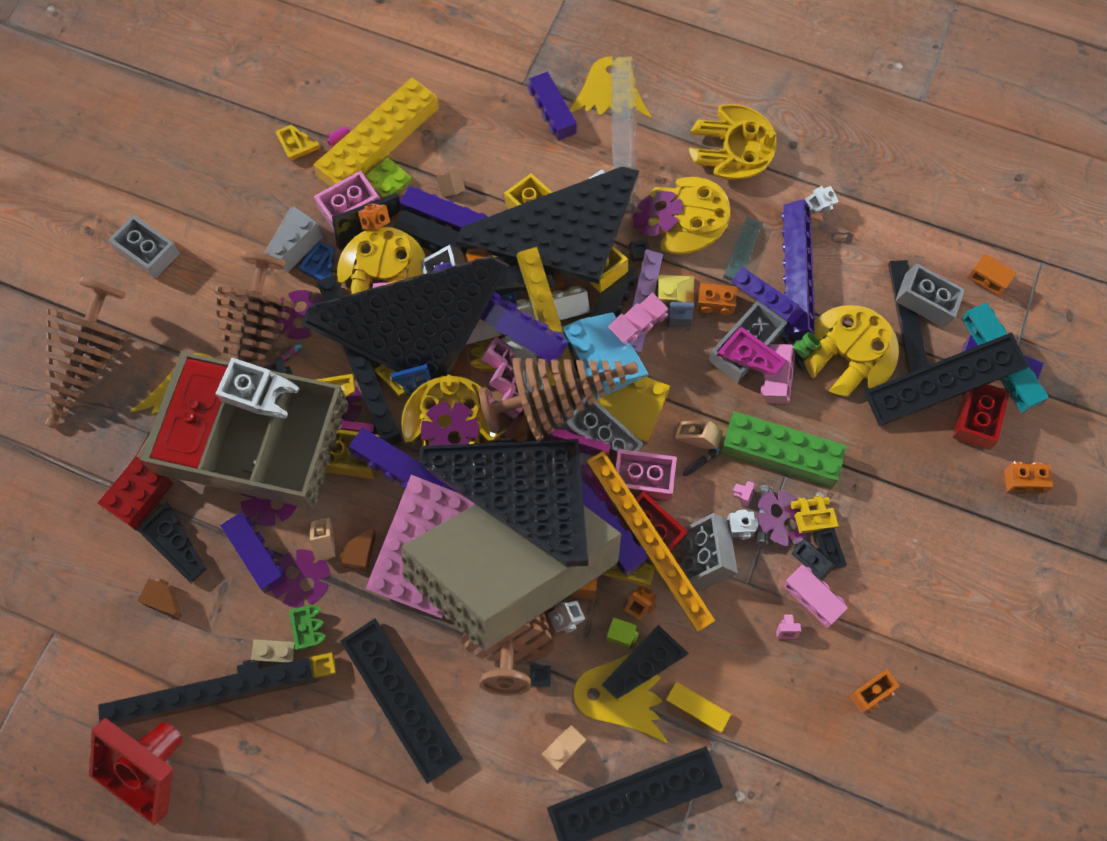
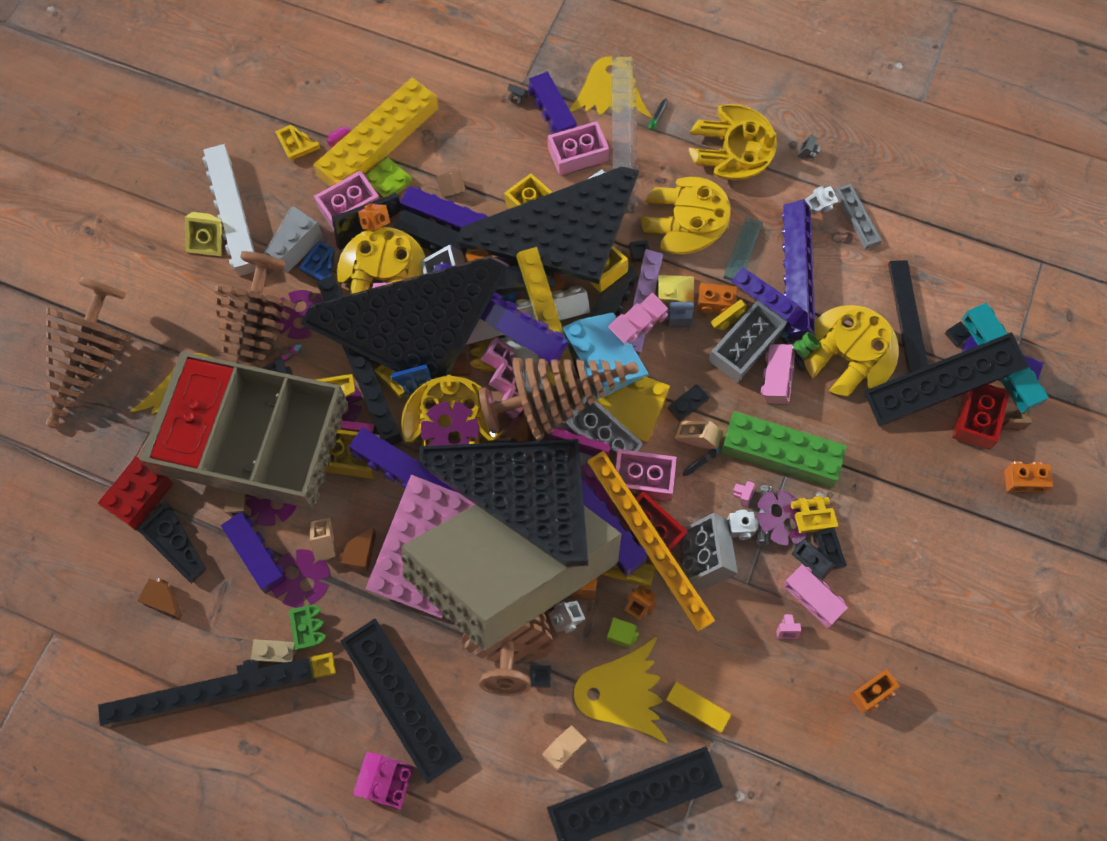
red piece [89,718,182,826] -> none
light grey brick [108,215,180,279] -> none
white brick [216,358,299,418] -> none
black wing [602,625,689,700] -> none
magenta piece [633,191,682,236] -> none
dark pink wing [716,327,787,377] -> none
light grey brick [895,263,965,328] -> none
orange brick [968,253,1017,297] -> none
none -> light yellow slope [185,212,222,256]
none -> white brick [202,144,256,276]
none -> medium nougat panel [224,490,251,517]
none -> dark pink slope [353,752,414,809]
none -> dark grey tile [508,84,529,105]
none -> bright pink brick [548,121,609,176]
none -> black piece [648,99,668,130]
none -> black plate [668,384,709,422]
none -> yellow wing [711,299,750,331]
none -> dark grey tile [797,135,821,159]
none -> light grey tile [834,184,882,250]
none -> black plate [945,321,971,347]
none -> medium nougat panel [1002,409,1032,430]

